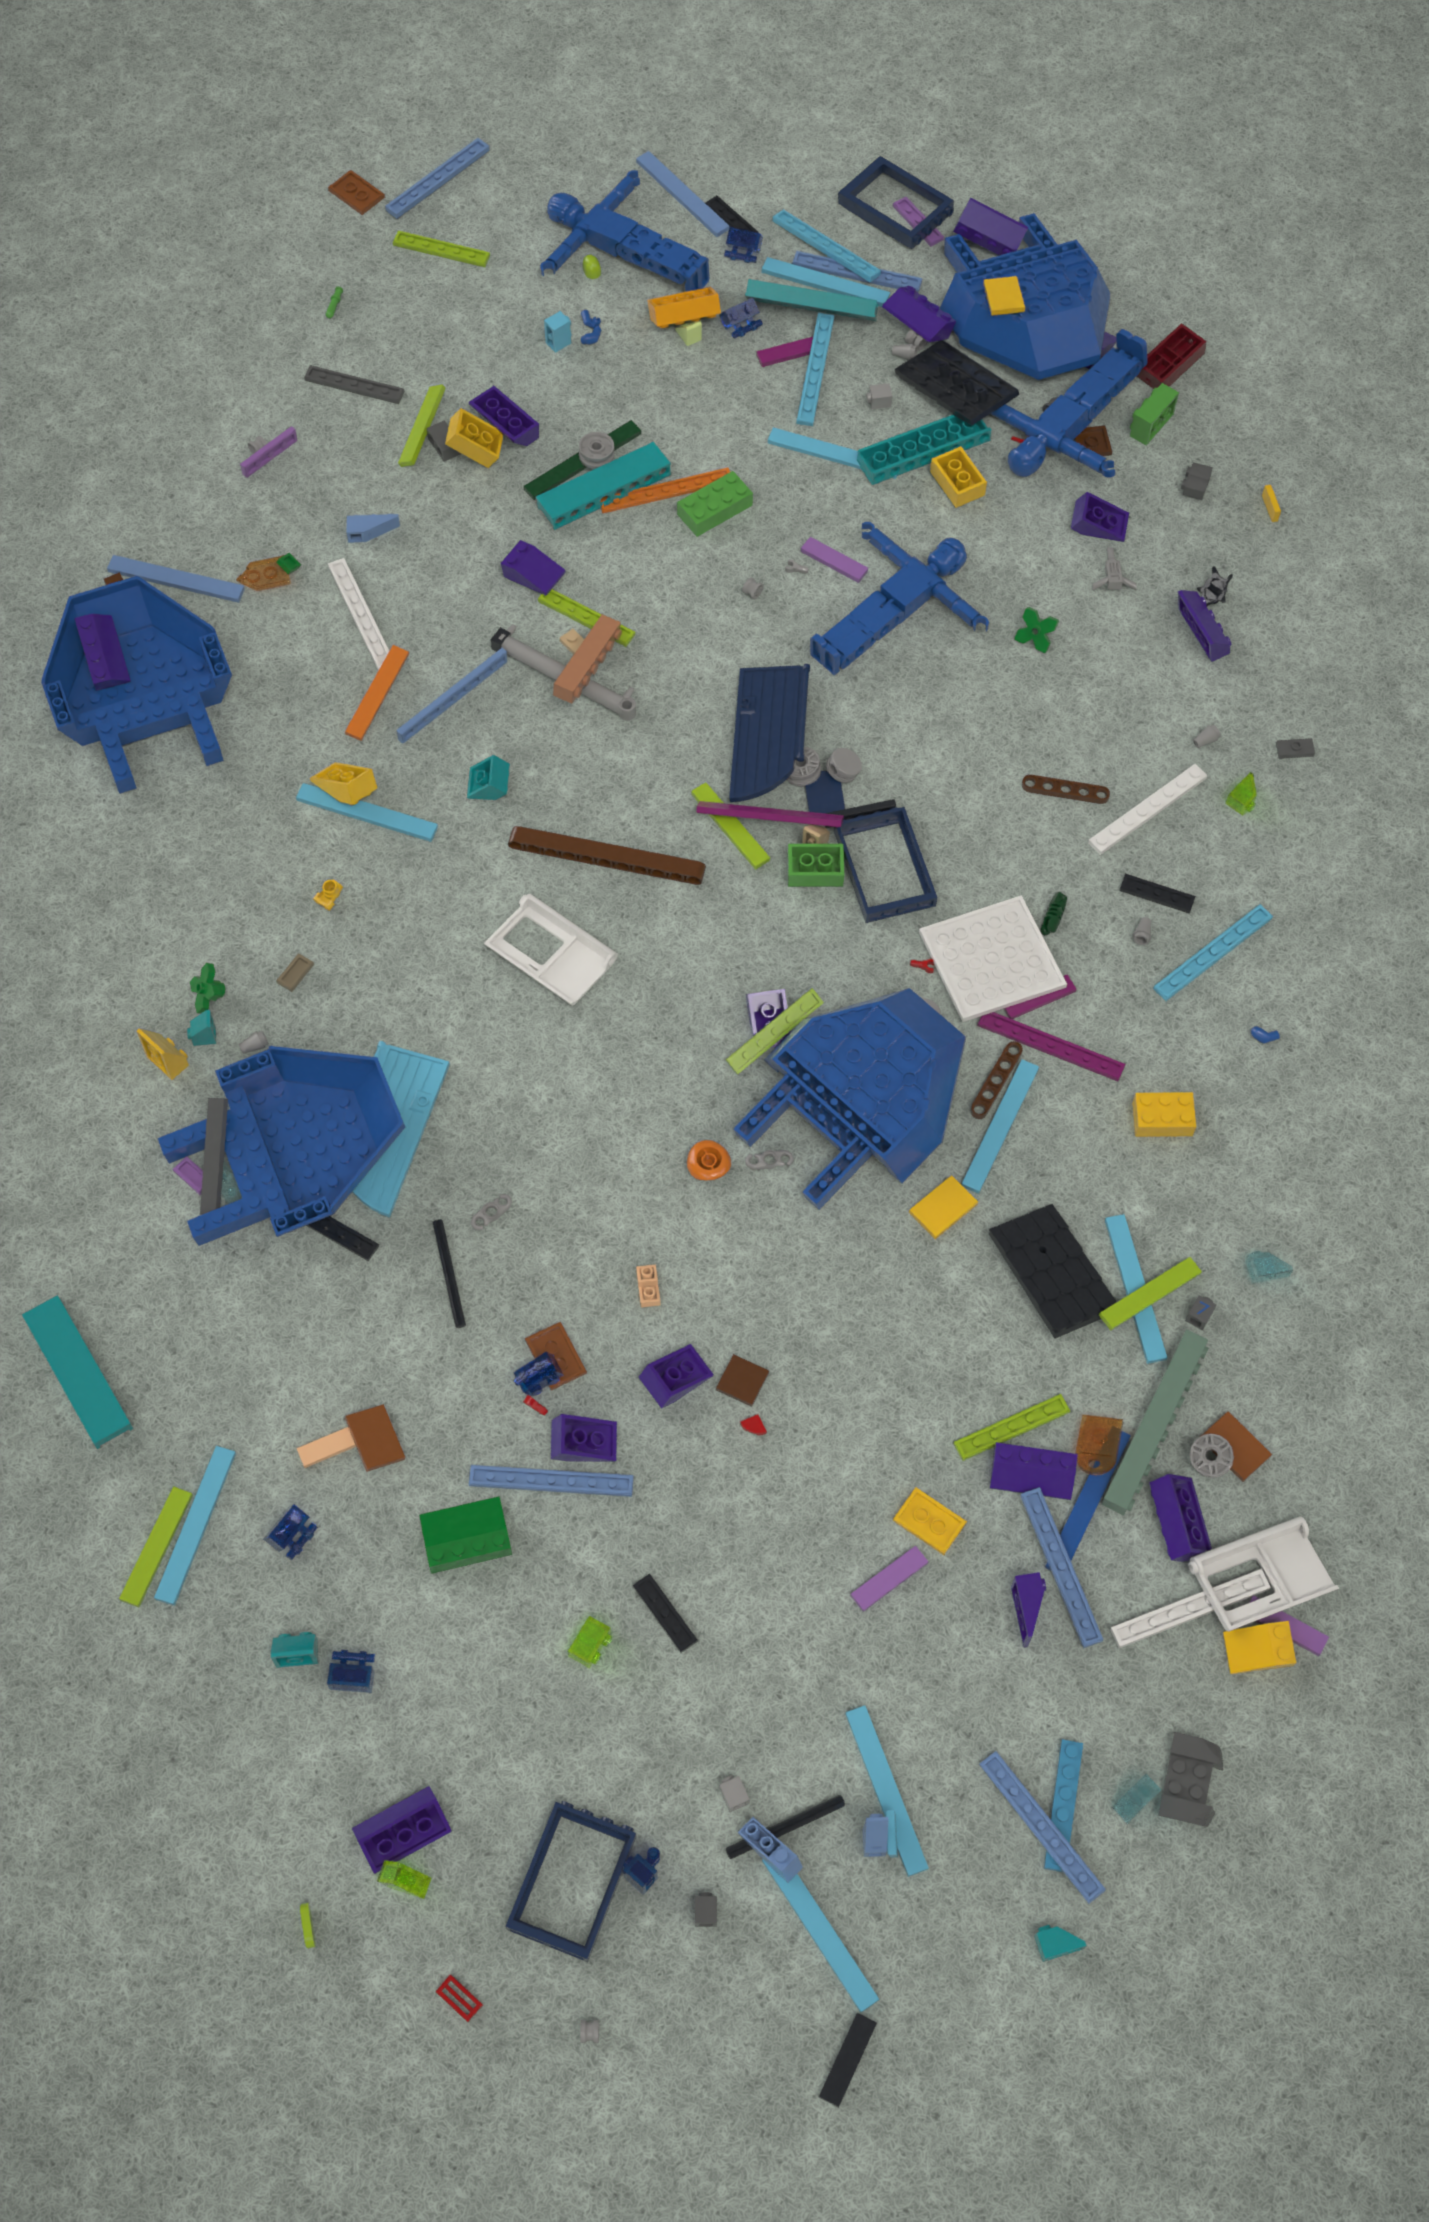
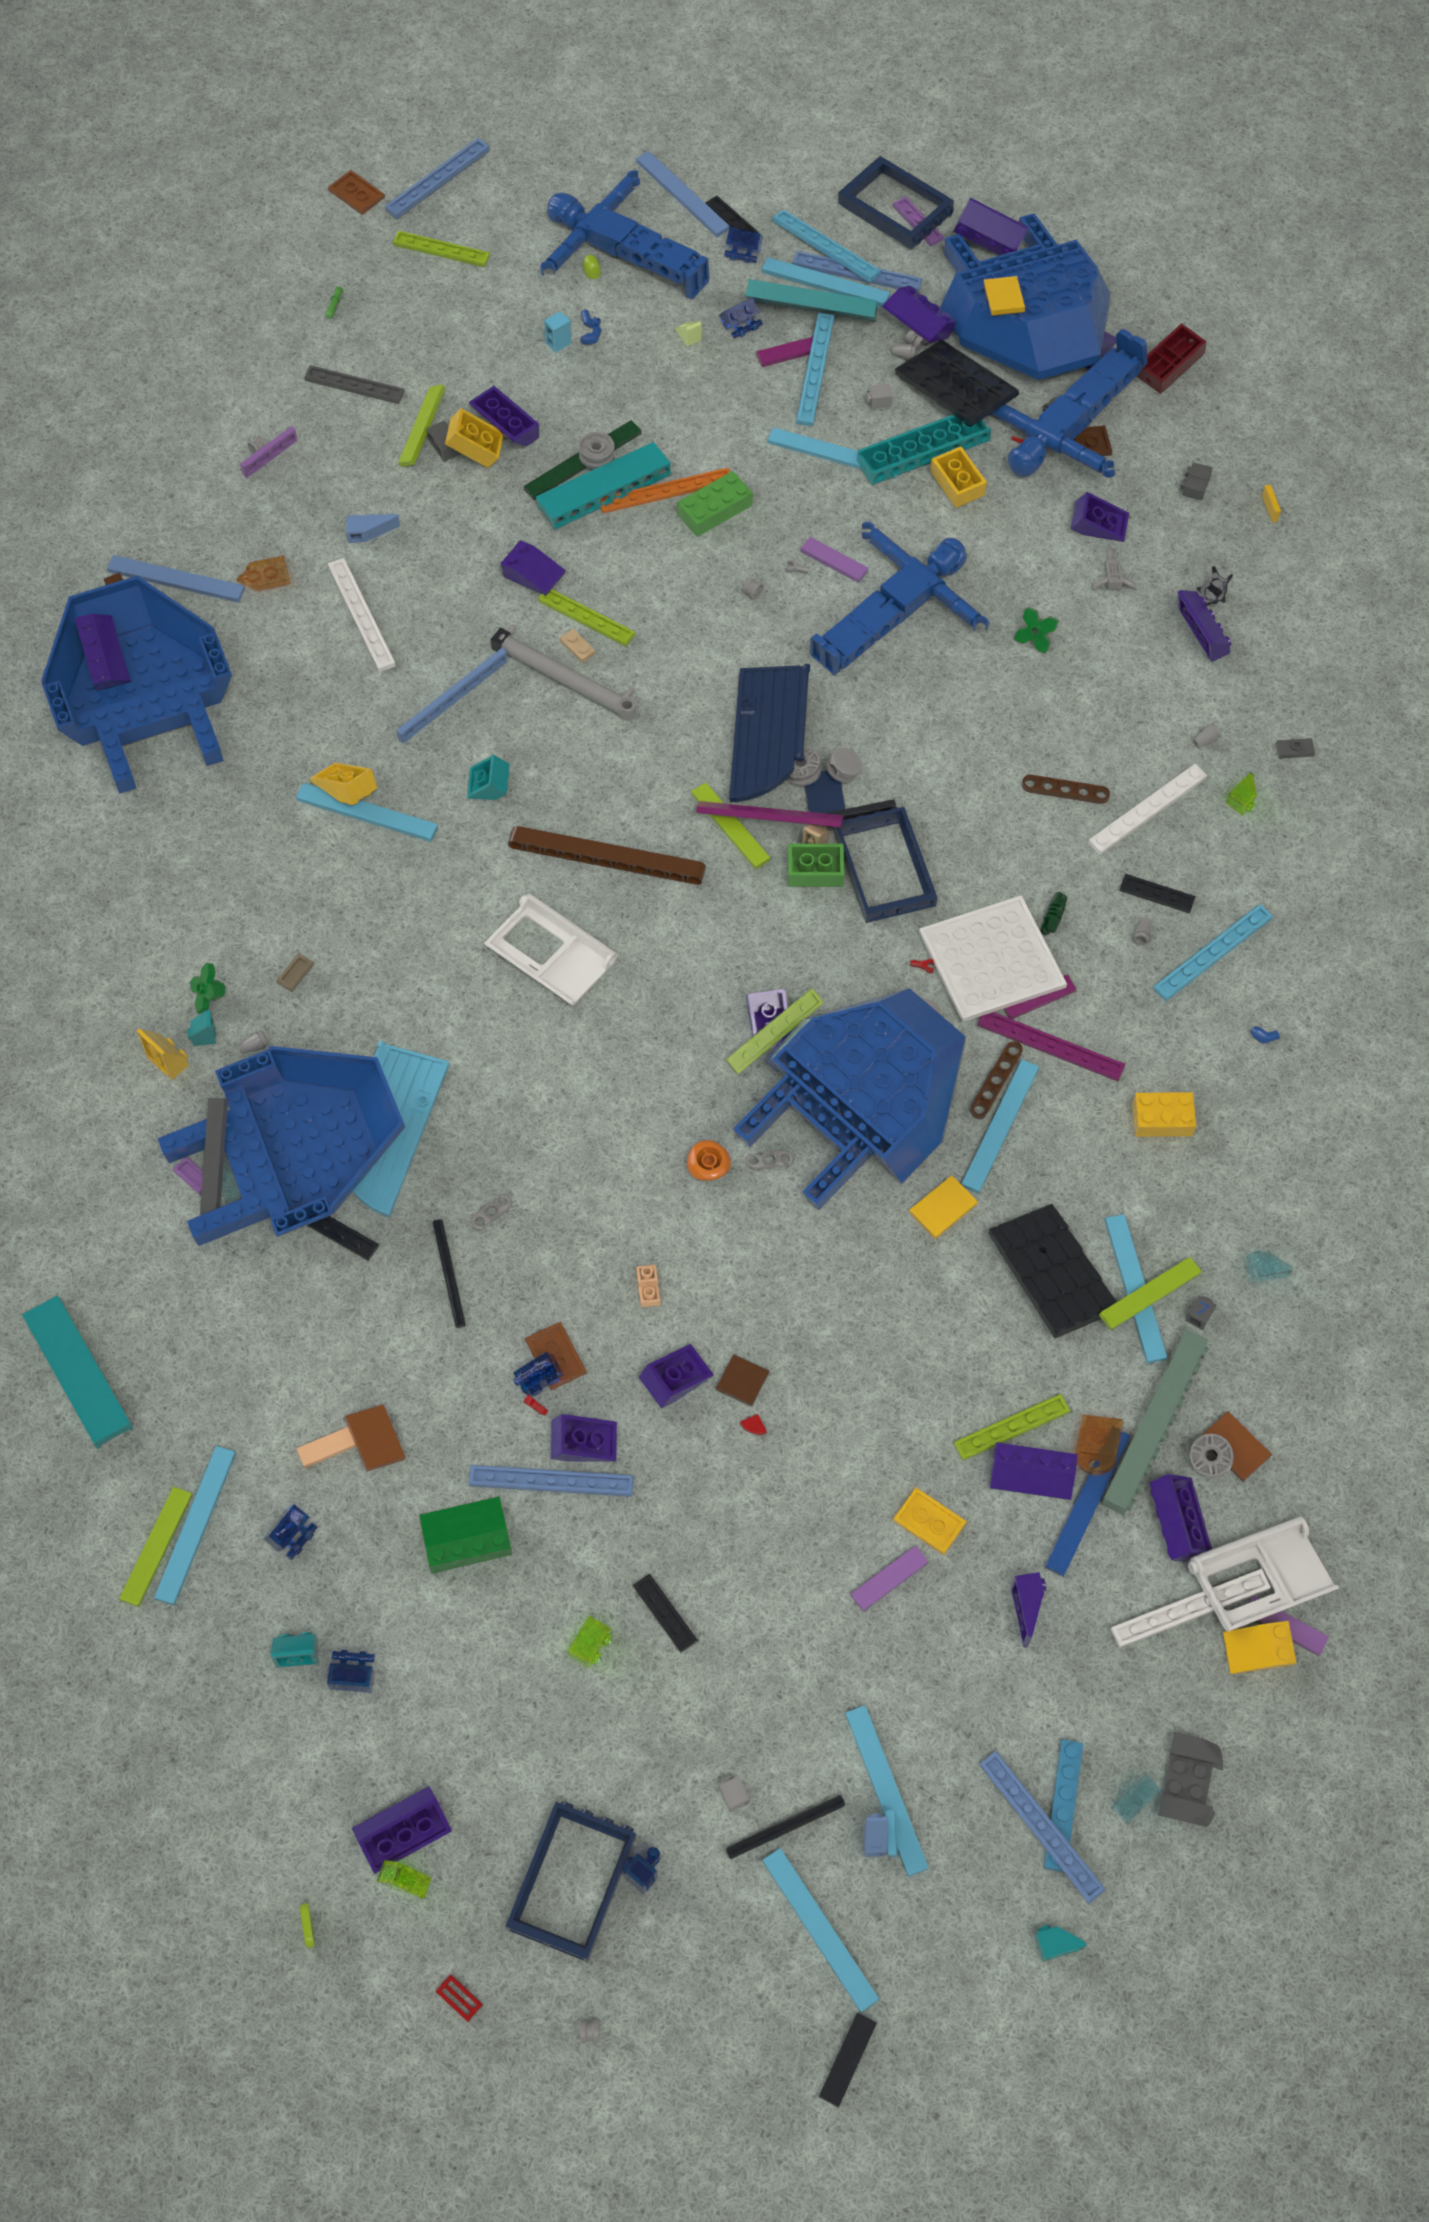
green tile [276,553,301,575] -> none
yellow plate [313,879,344,911] -> none
orange tile [345,645,409,741] -> none
nougat brick [553,614,622,704] -> none
light orange brick [647,287,721,328] -> none
dark grey brick [695,1892,717,1927] -> none
medium blue slope [738,1817,803,1883] -> none
medium blue tile [1020,1487,1103,1649] -> none
bright green brick [1130,383,1179,446] -> none

